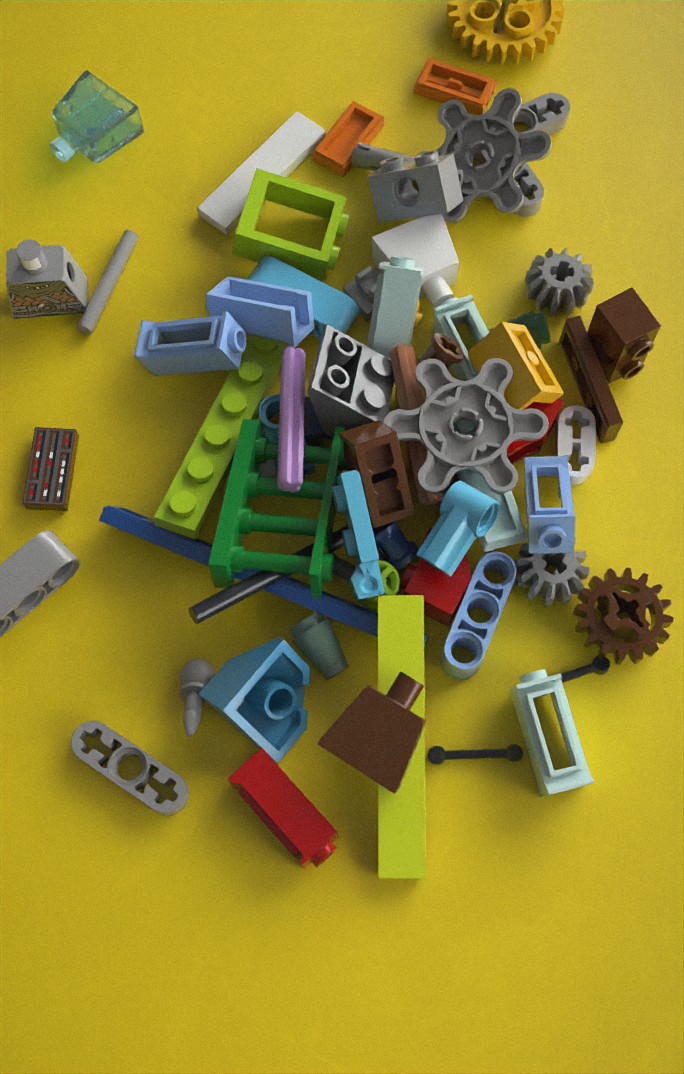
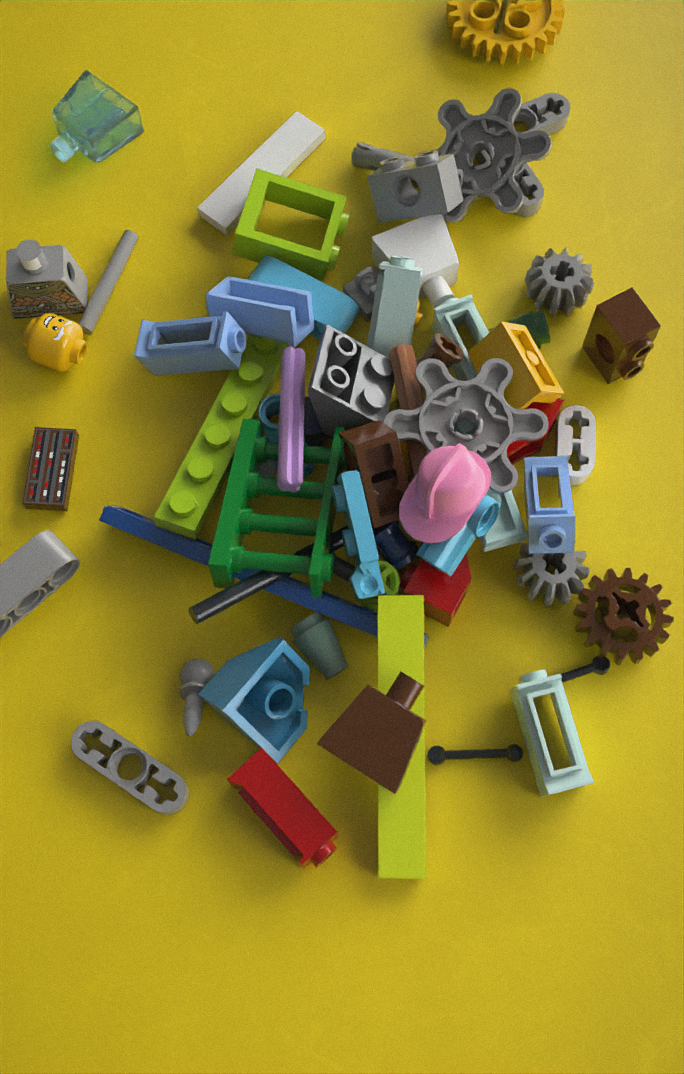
orange tile [312,101,384,177] -> none
orange tile [414,58,497,115] -> none
light blue beam [441,551,517,680] -> none
reddish brown tile [559,316,623,444] -> none
none -> yellow head [23,313,88,372]
none -> bright pink piece [399,443,491,543]

